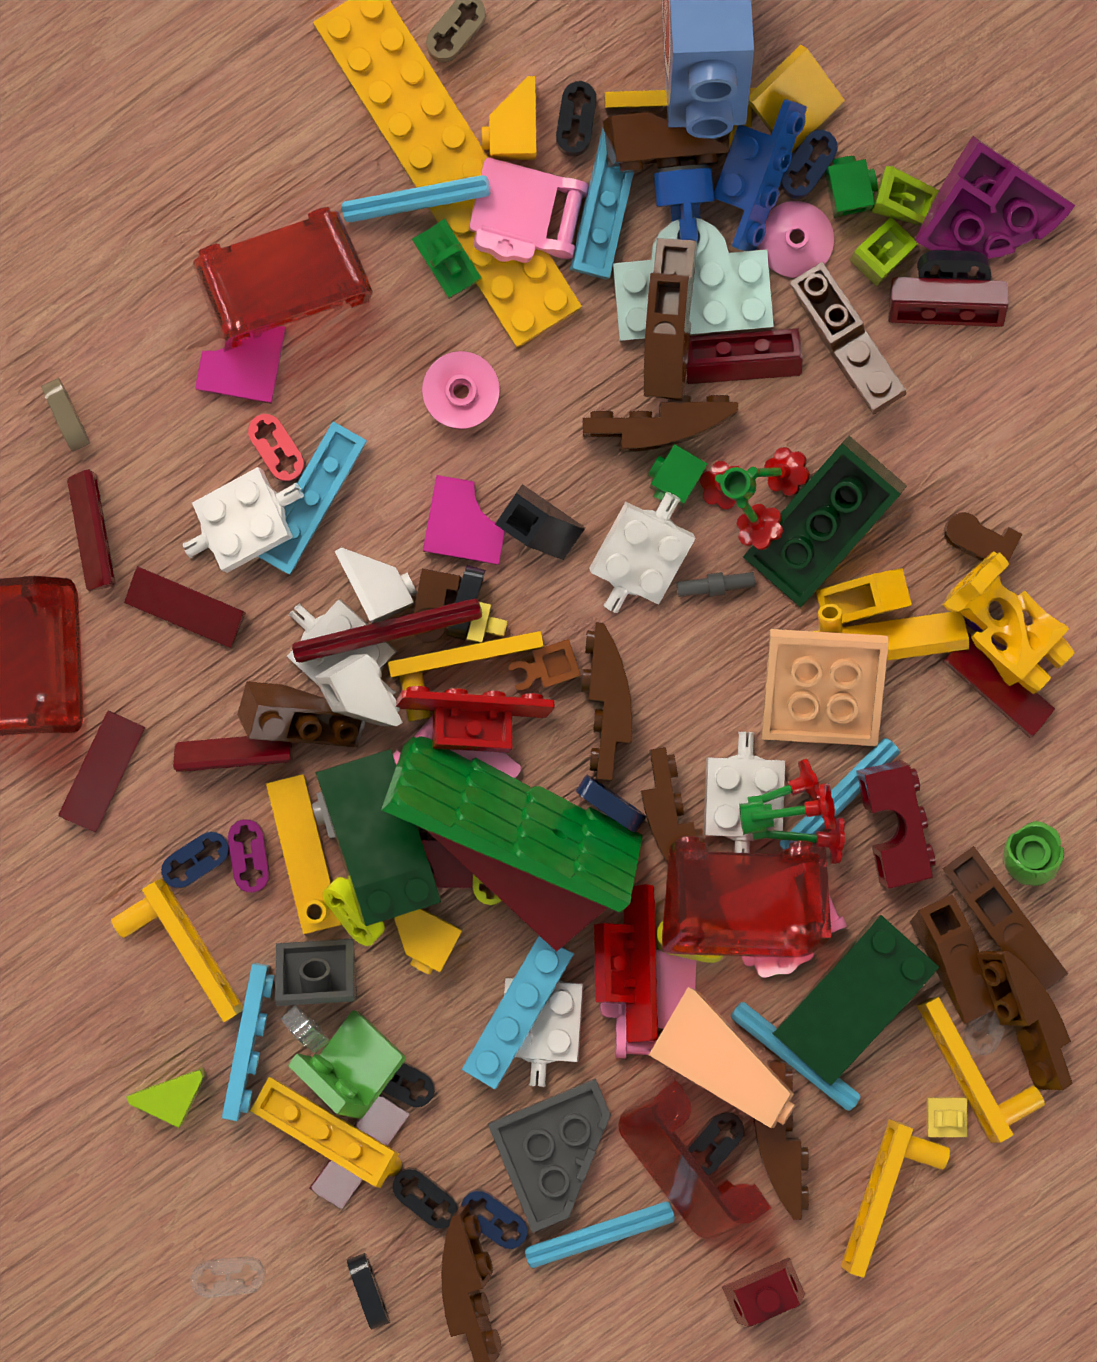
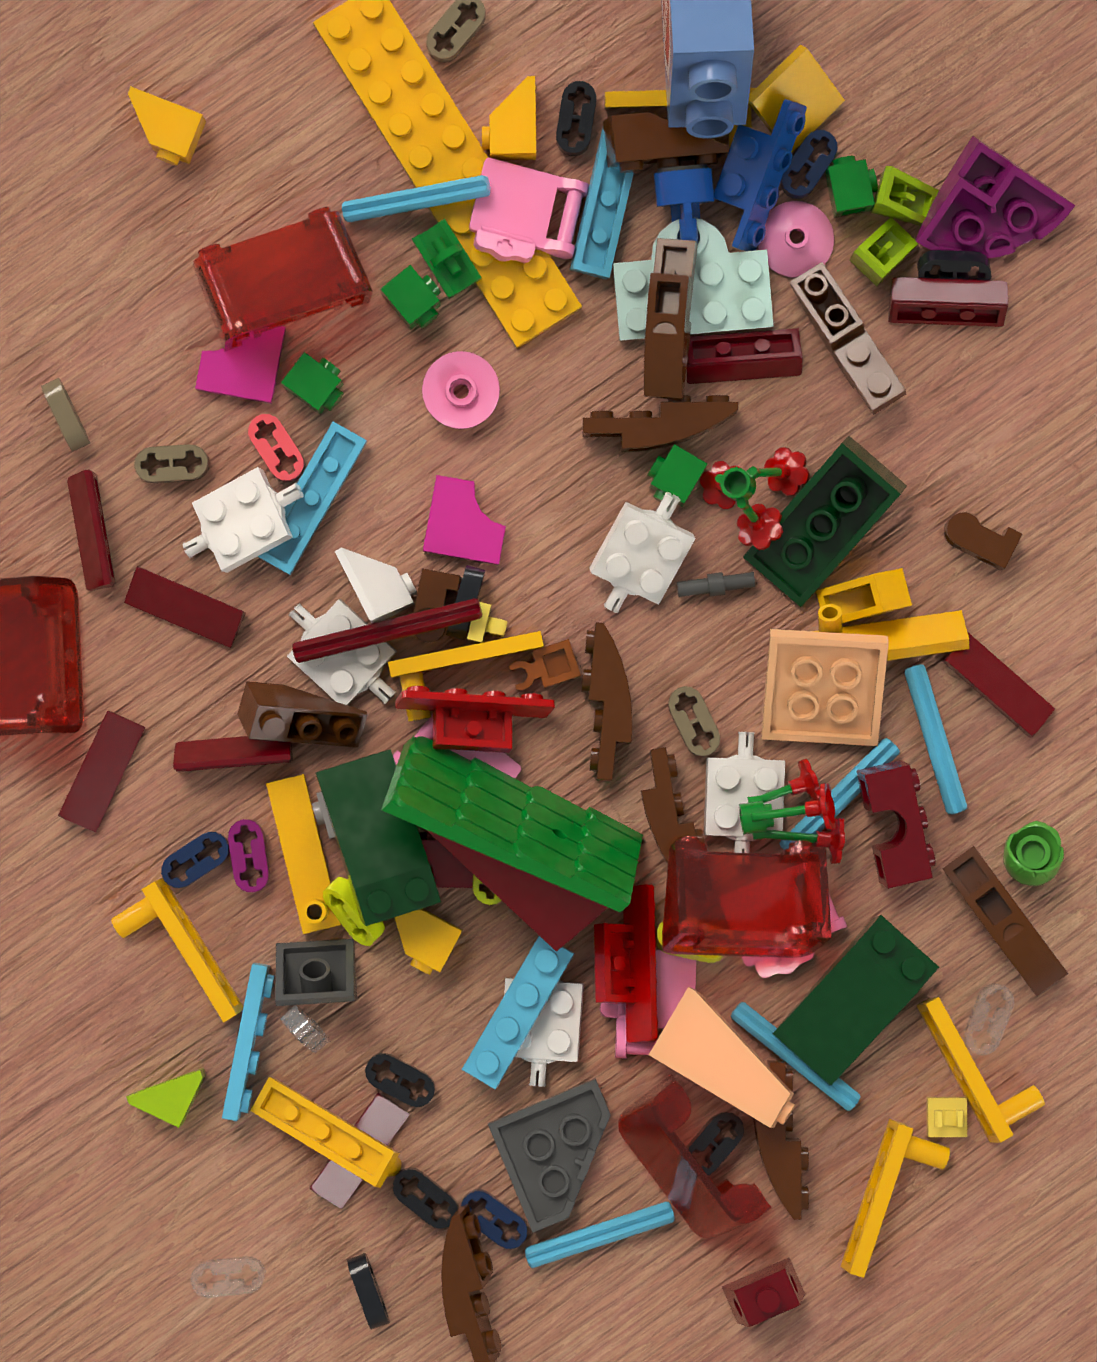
bright green bracket [288,1010,406,1119] -> none
white slope [315,654,403,726] -> none
black slope [495,484,585,560] -> none
dark blue beam [575,775,647,833] -> none
reddish brown slope [910,894,995,1025] -> none
yellow hips [942,551,1075,694] -> none
reddish brown slope [976,951,1073,1091] -> none
none -> yellow slope [128,86,206,166]
none -> dark tan beam [134,444,209,483]
none -> green brick [281,352,344,415]
none -> green brick [380,265,441,330]
none -> dark tan beam [668,686,720,756]
none -> medium azure axle [904,664,967,814]

